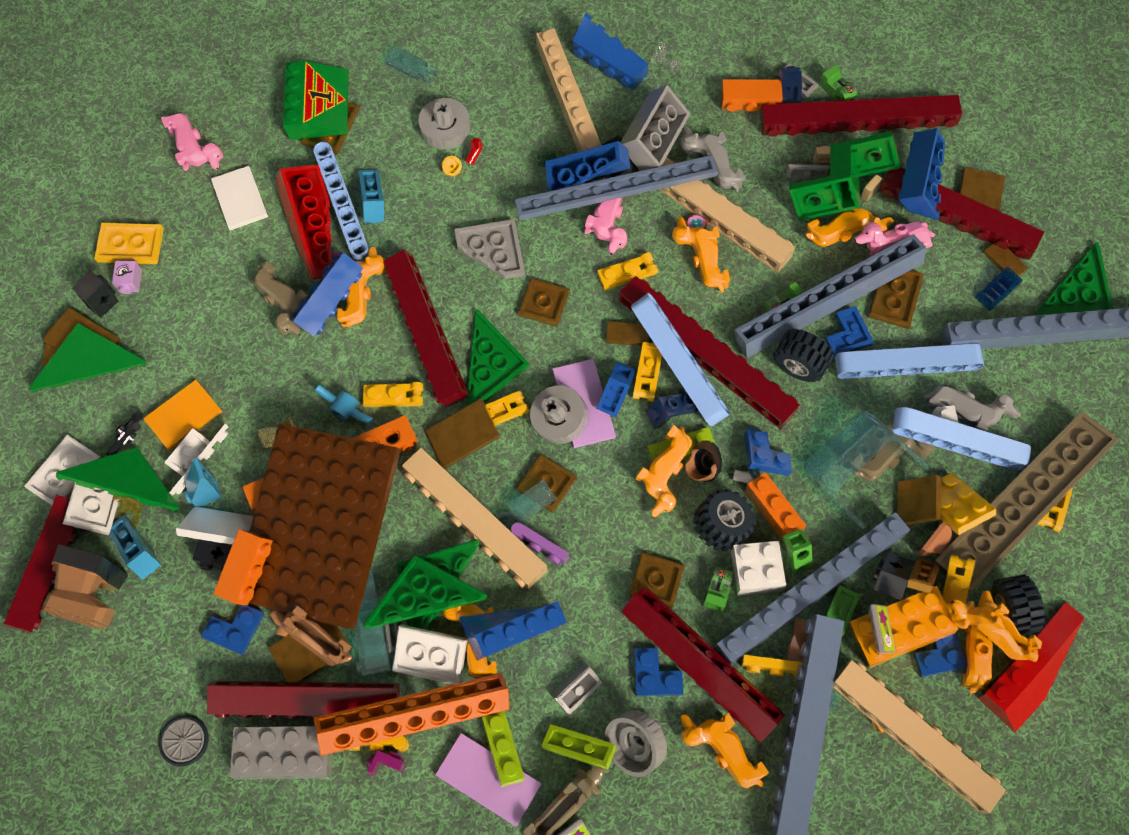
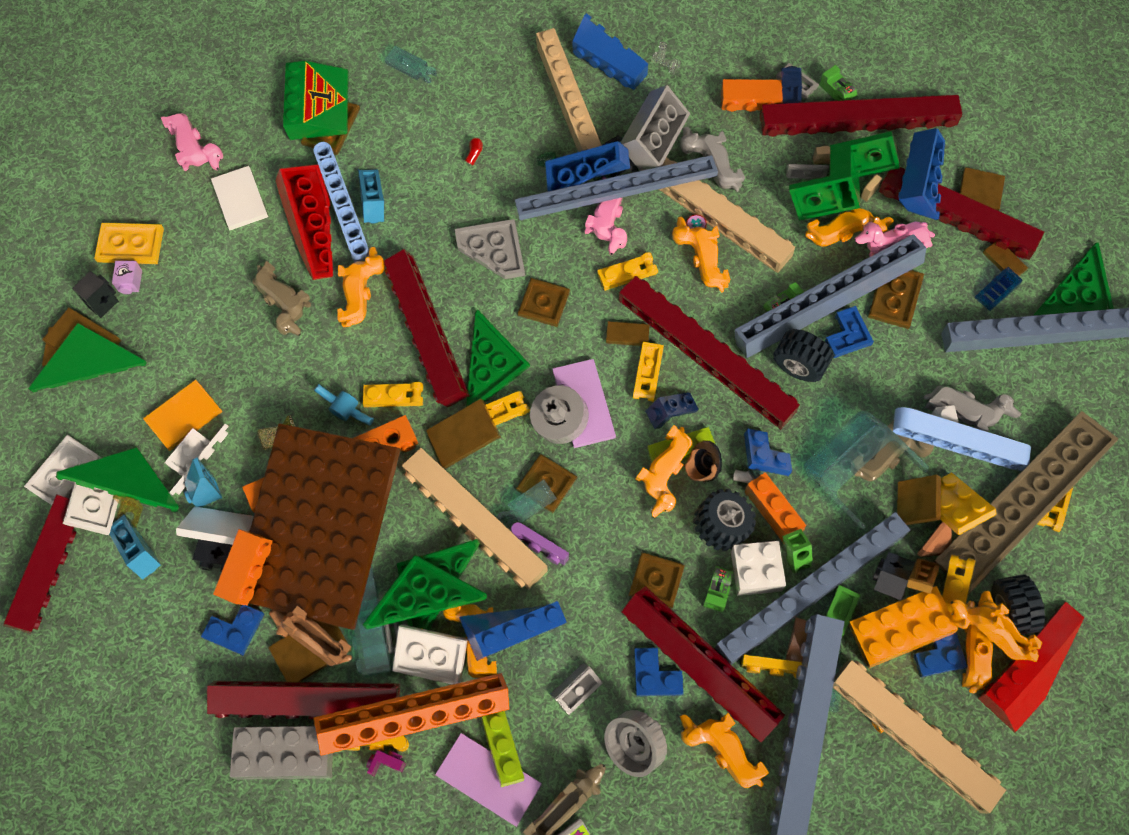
medium nougat piece [41,544,128,630] -> none
black piece [106,412,144,456] -> none
light grey wheel [159,715,209,767] -> none
wedge [290,252,363,336] -> none
light grey piece [418,98,471,149] -> none
yellow tile [442,156,462,176] -> none
lime plate [541,724,617,770] -> none
blue bracket [596,361,636,417] -> none
light blue beam [631,293,730,427] -> none
light blue beam [834,344,984,379] -> none
slope [869,604,896,655] -> none

